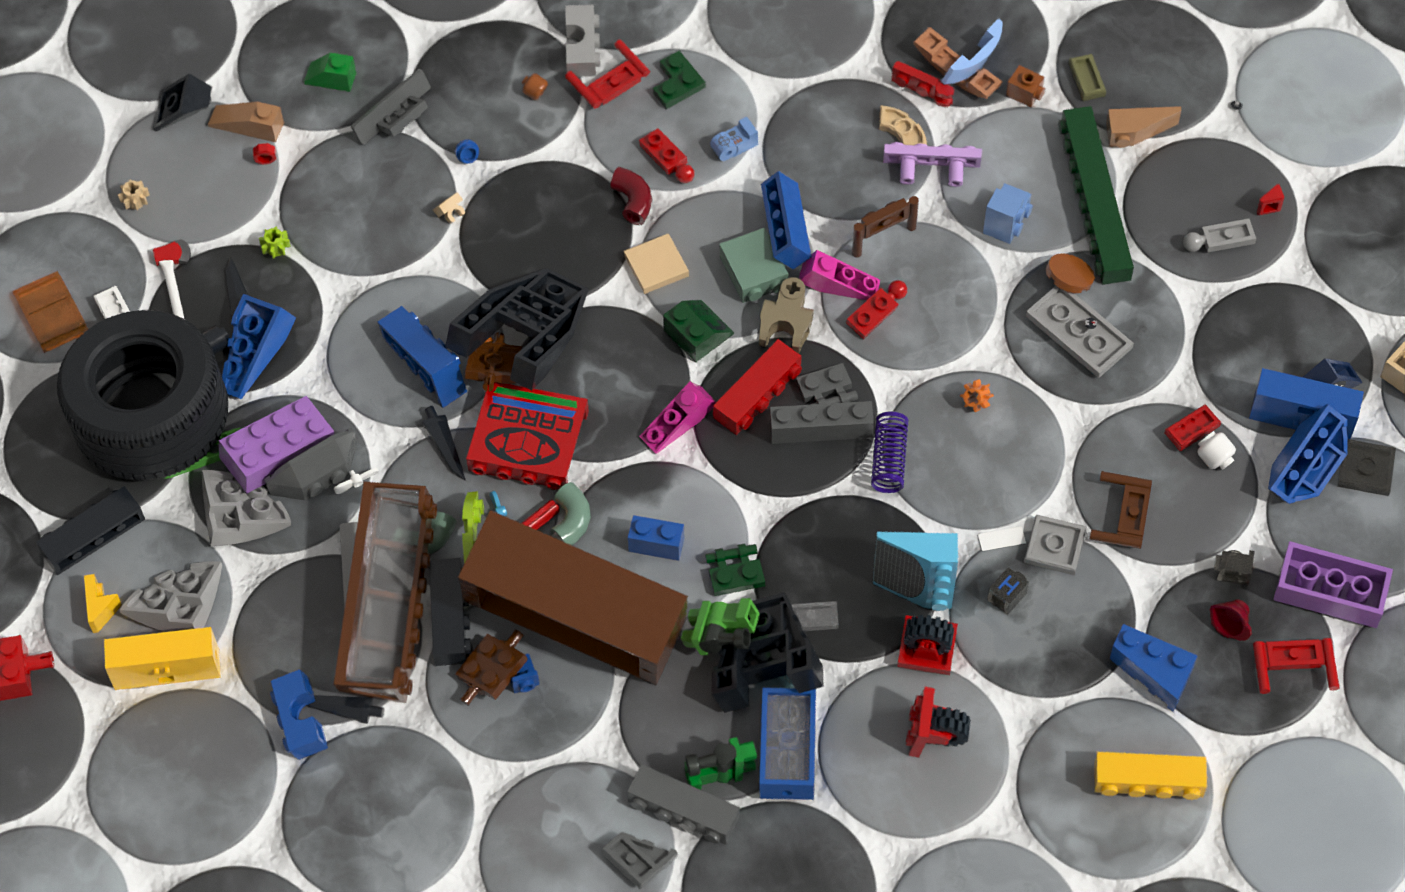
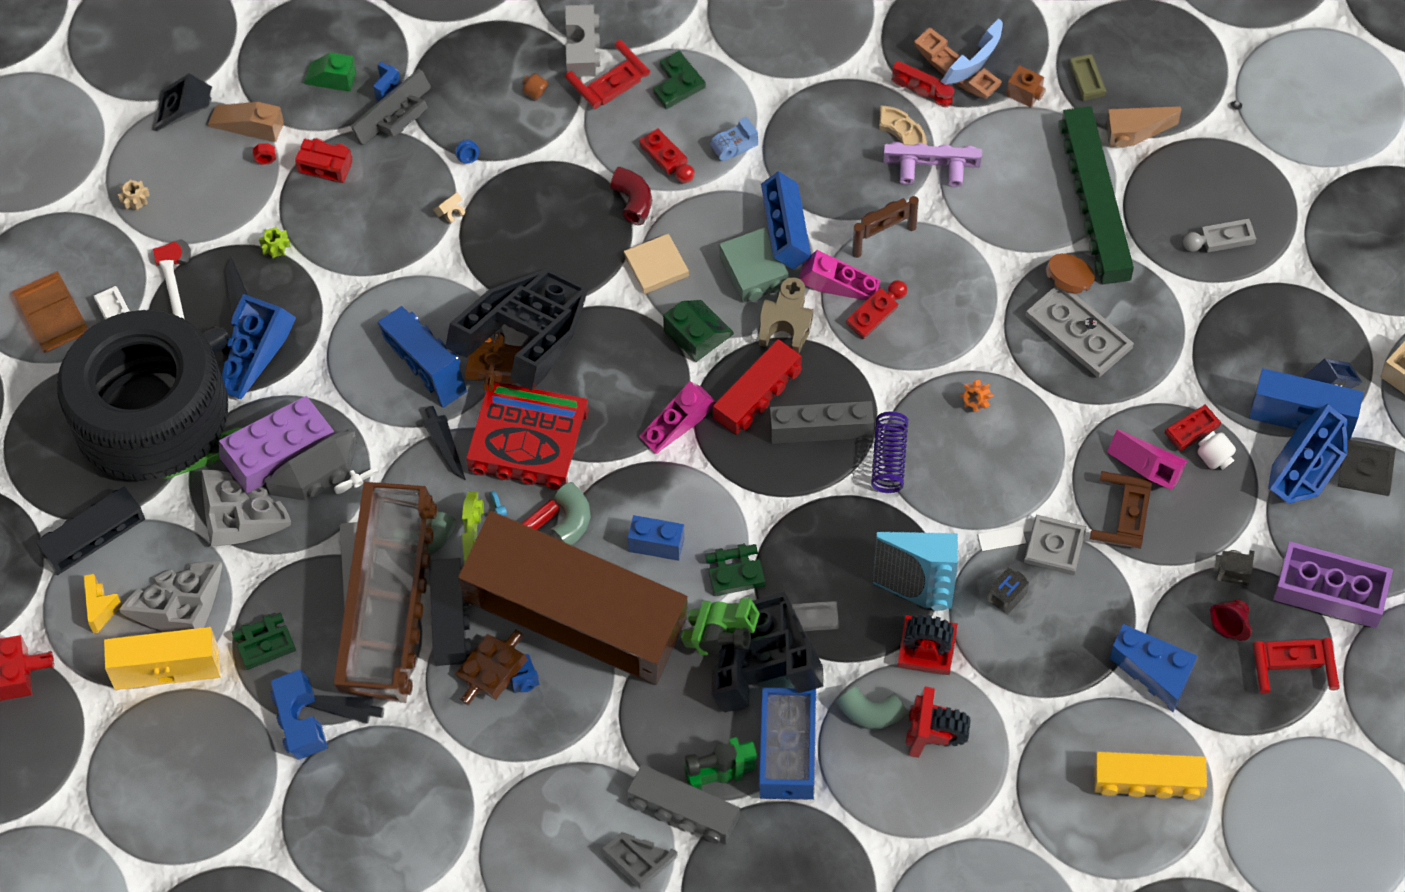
dark grey plate [796,363,858,405] -> none
medium blue brick [983,183,1033,244] -> none
red slope [1256,184,1285,215] -> none
none -> dark green plate [231,612,296,670]
none -> red brick [295,138,353,183]
none -> blue bracket [373,62,401,102]
none -> sand green cylinder [836,686,910,729]
none -> dark pink slope [1107,429,1188,490]

